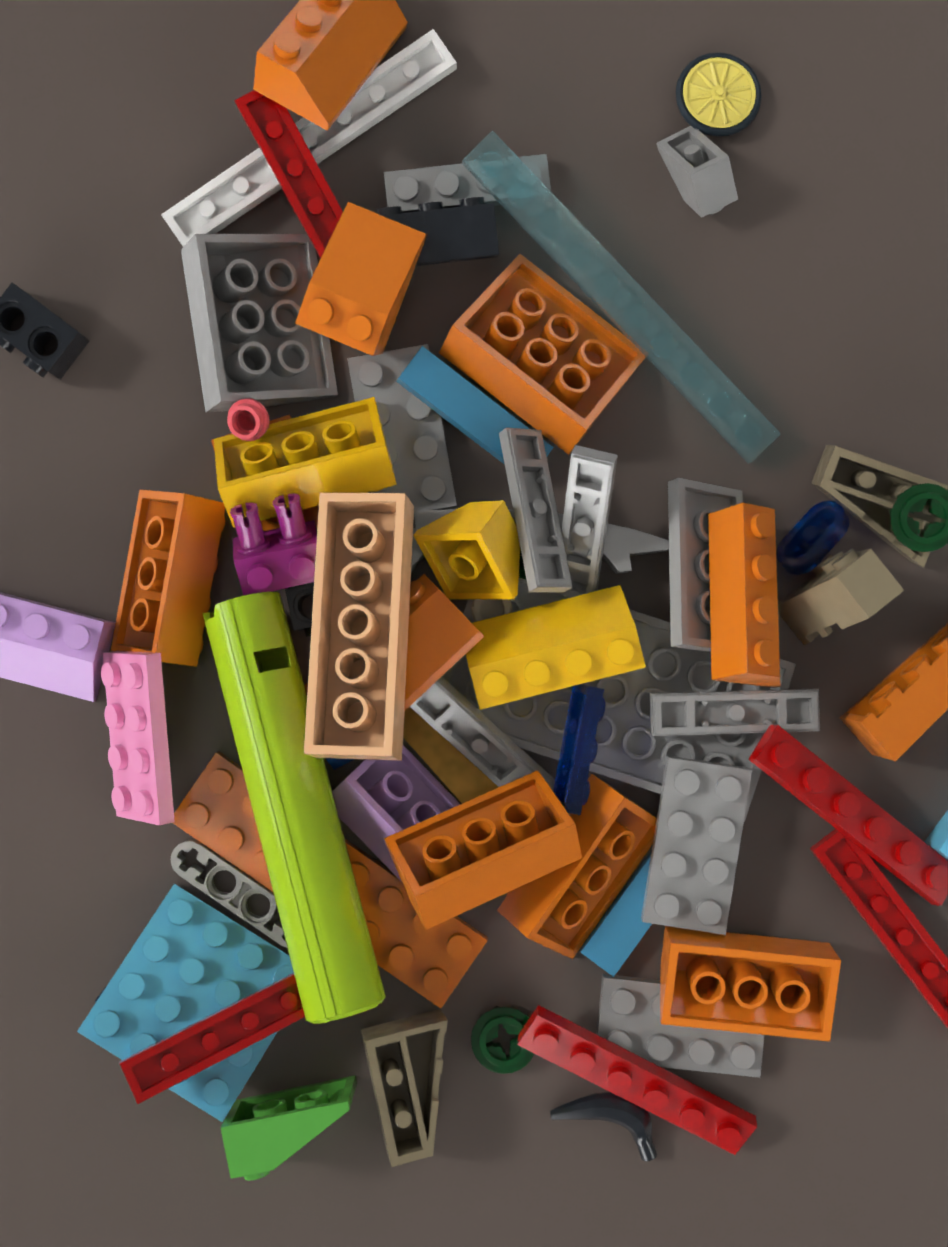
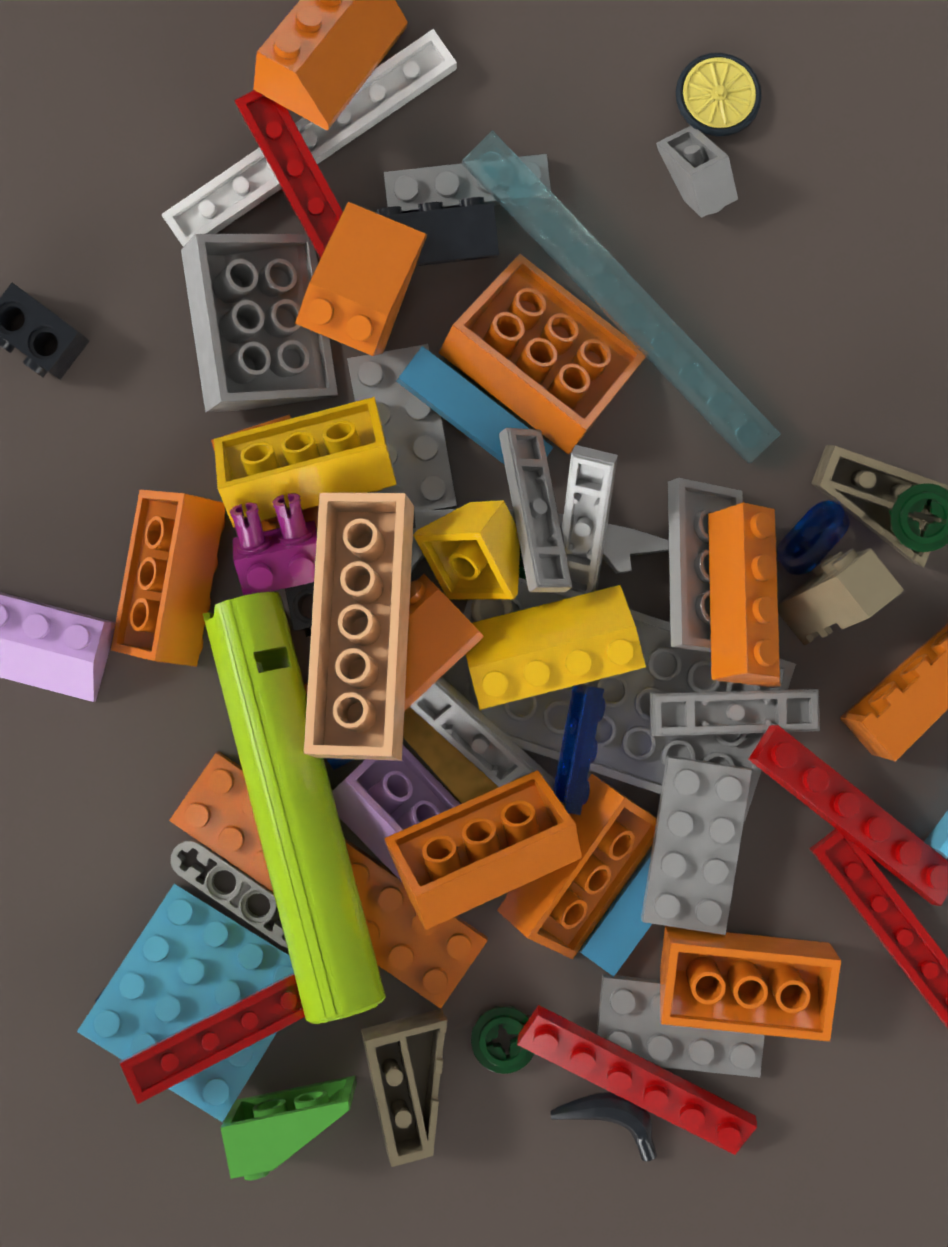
bright pink plate [101,651,175,825] -> none
coral plate [227,398,269,441] -> none

